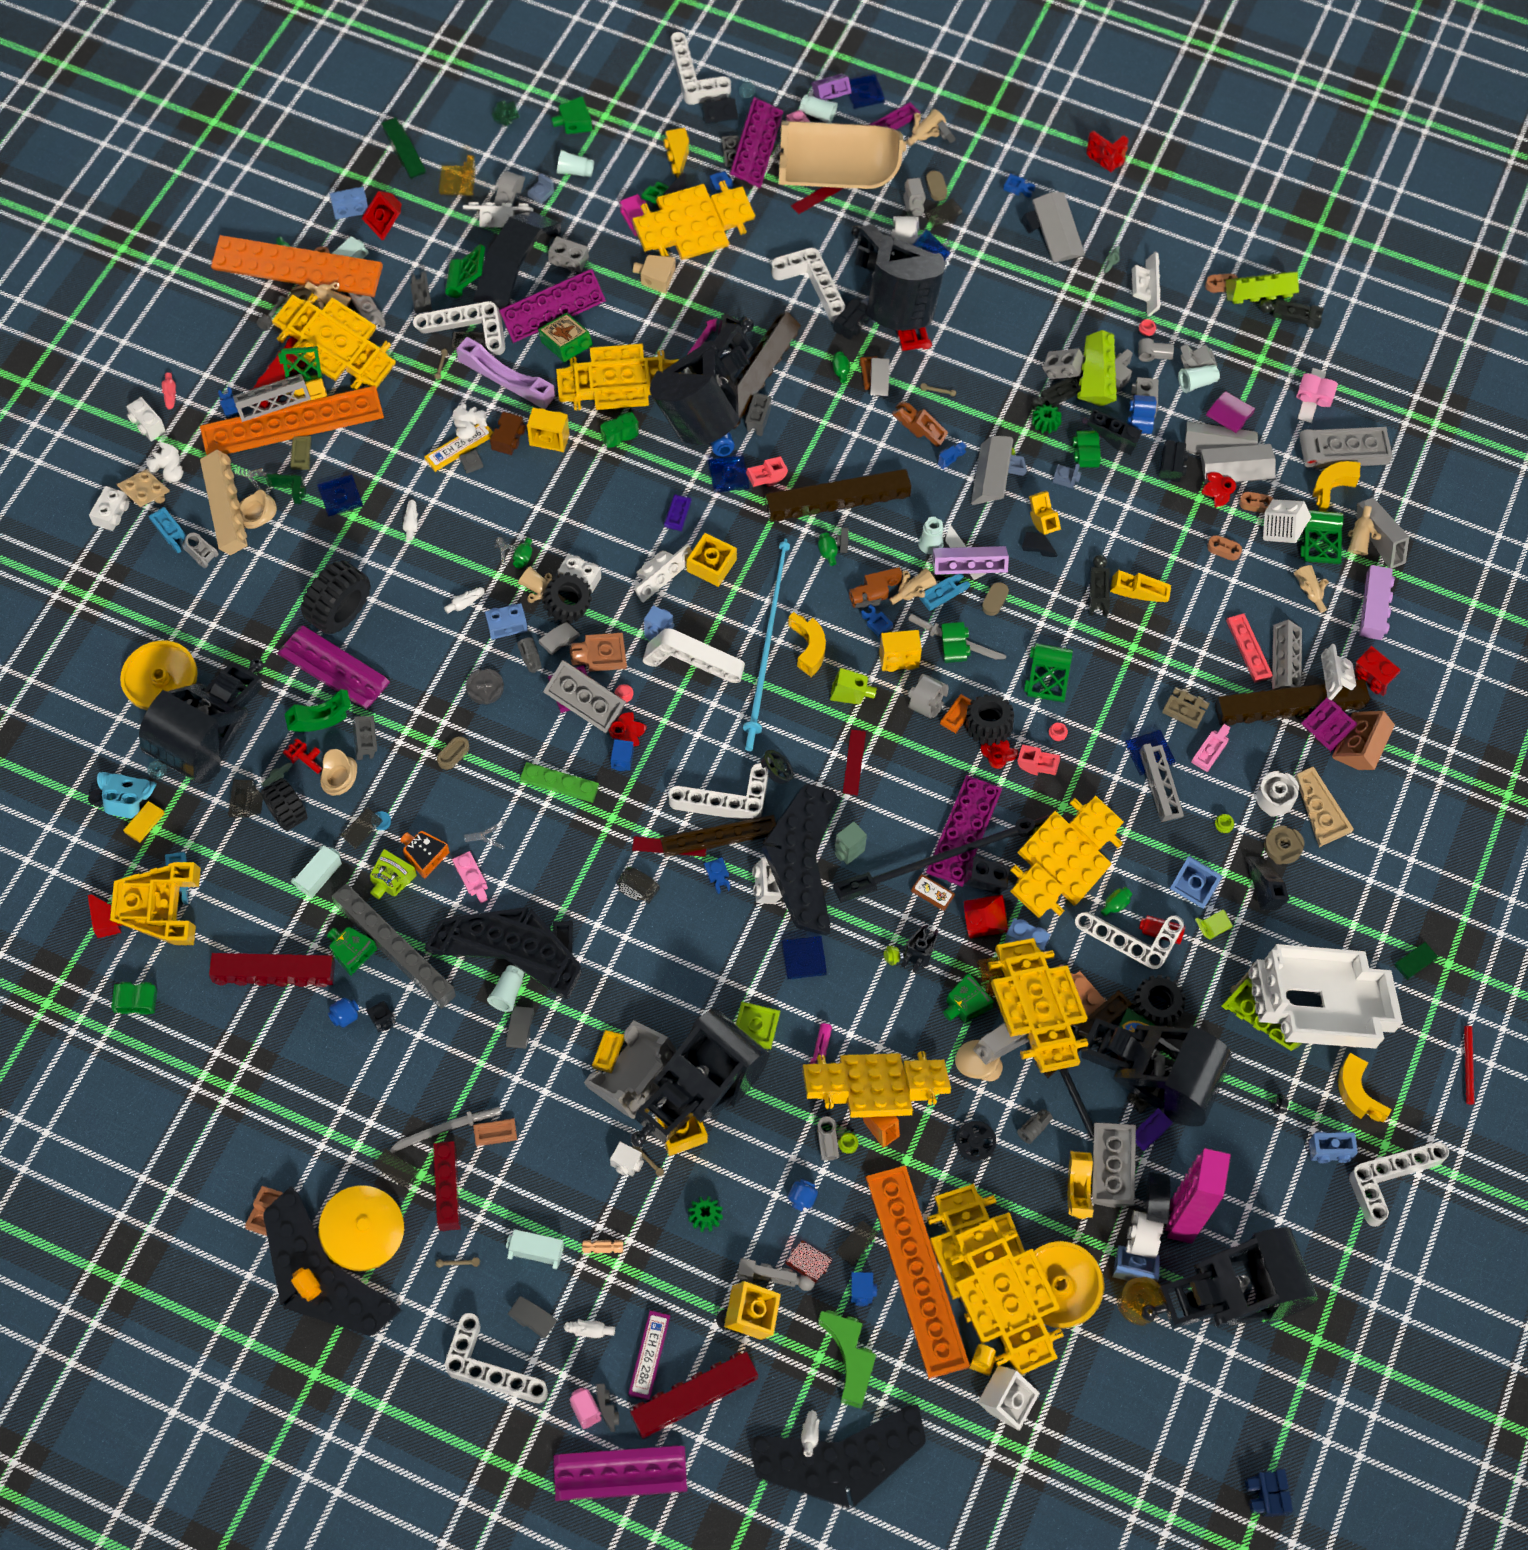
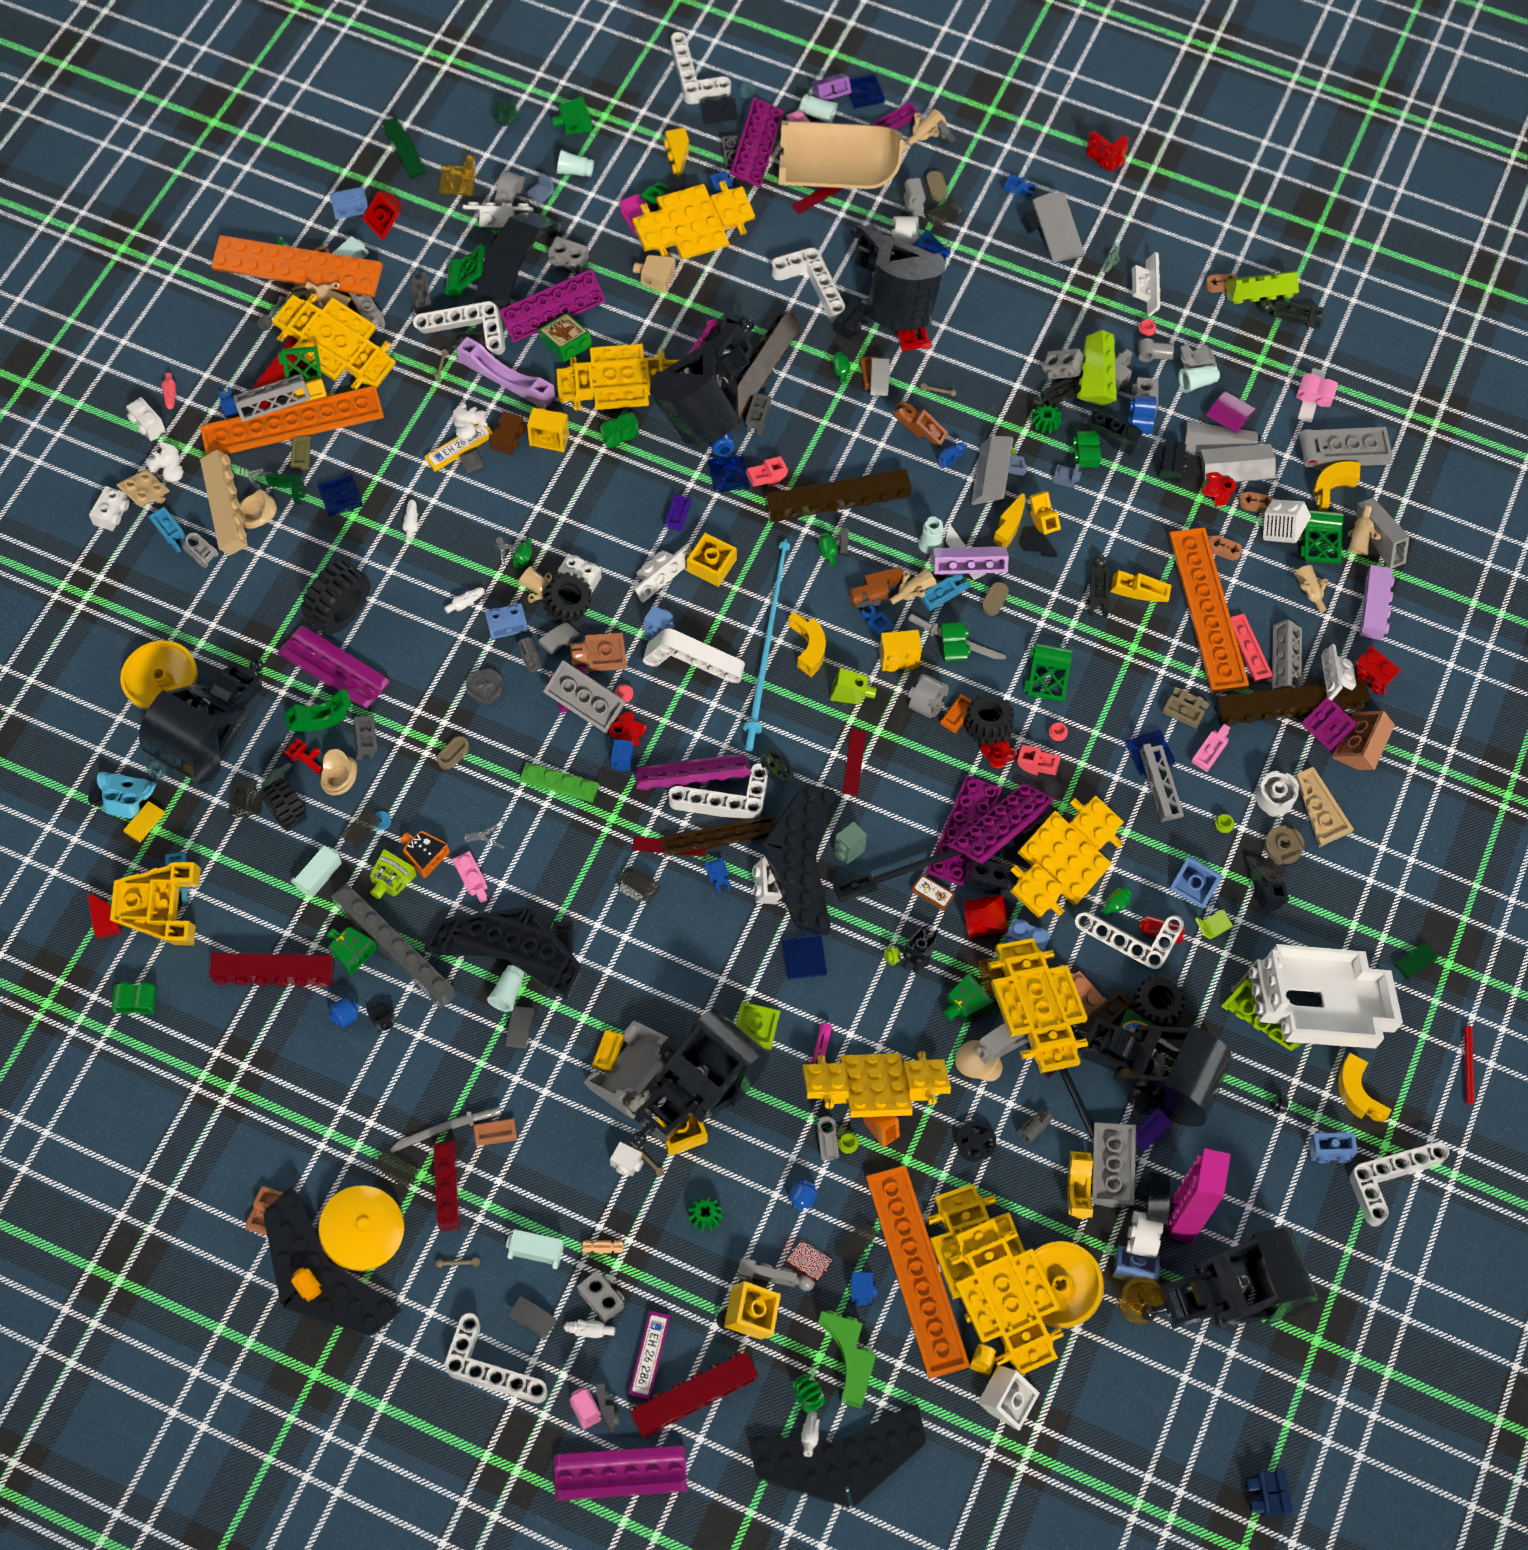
none -> light grey brick [577,1270,624,1324]
none -> magenta plate [633,754,752,790]
none -> green gear [792,1373,825,1413]
none -> magenta plate [949,783,1054,863]
none -> yellow slope [993,493,1025,548]
none -> orange plate [1169,528,1249,694]

